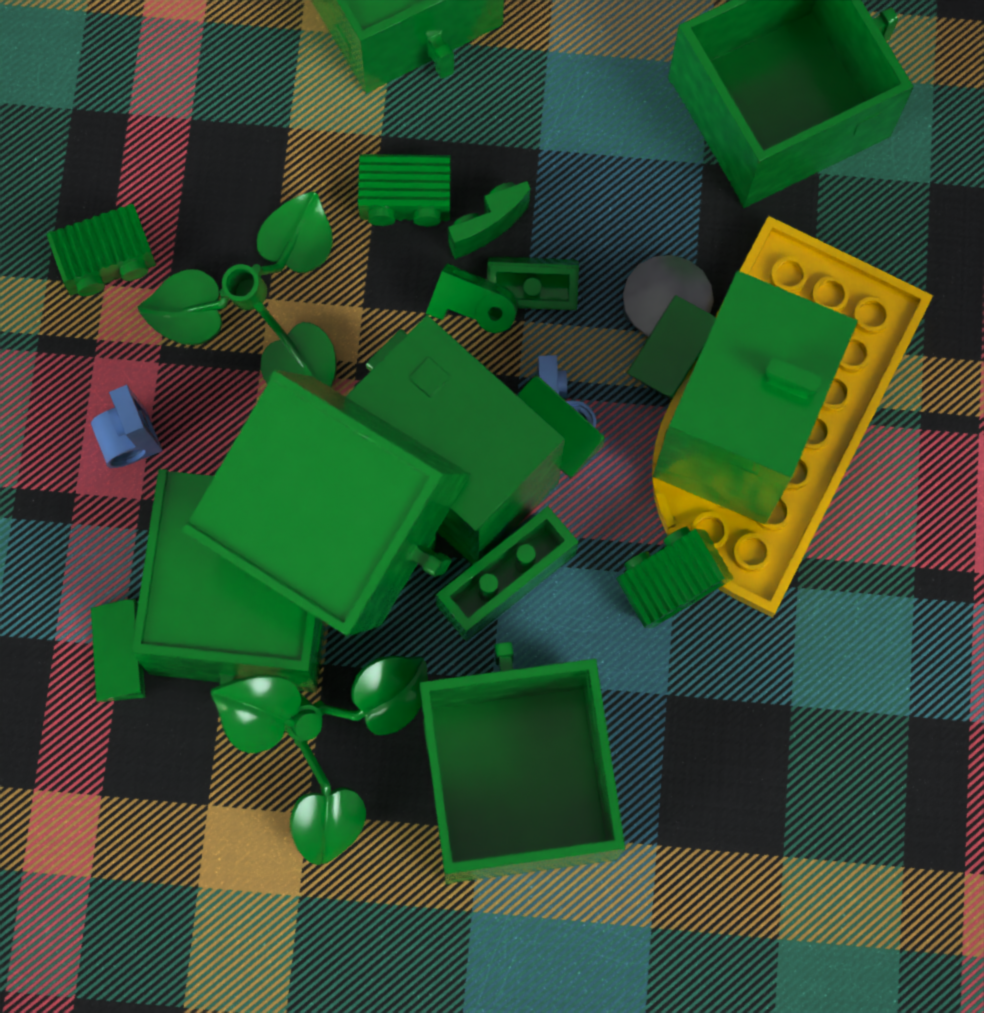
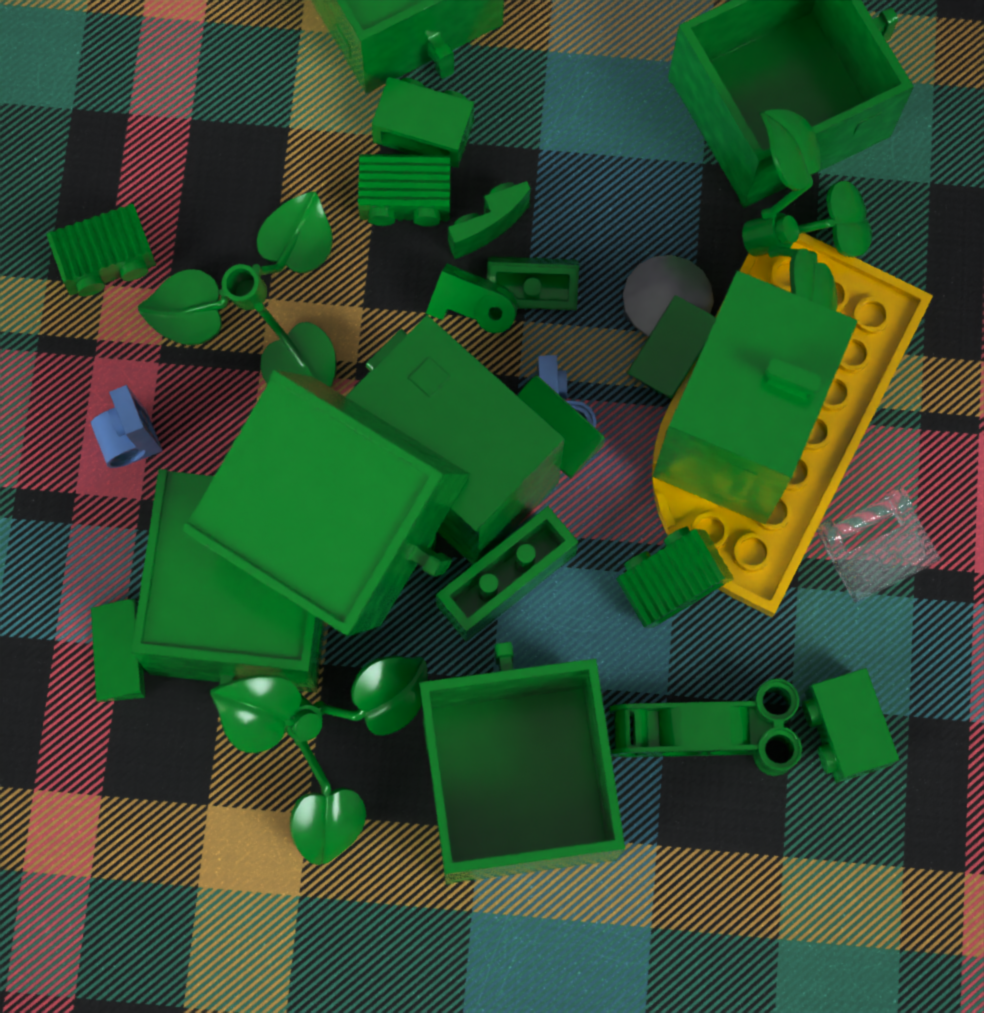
none -> green piece [371,77,474,168]
none -> green piece [609,678,802,776]
none -> green plant [742,109,872,311]
none -> green piece [802,668,899,783]
none -> clear plate [817,486,941,603]

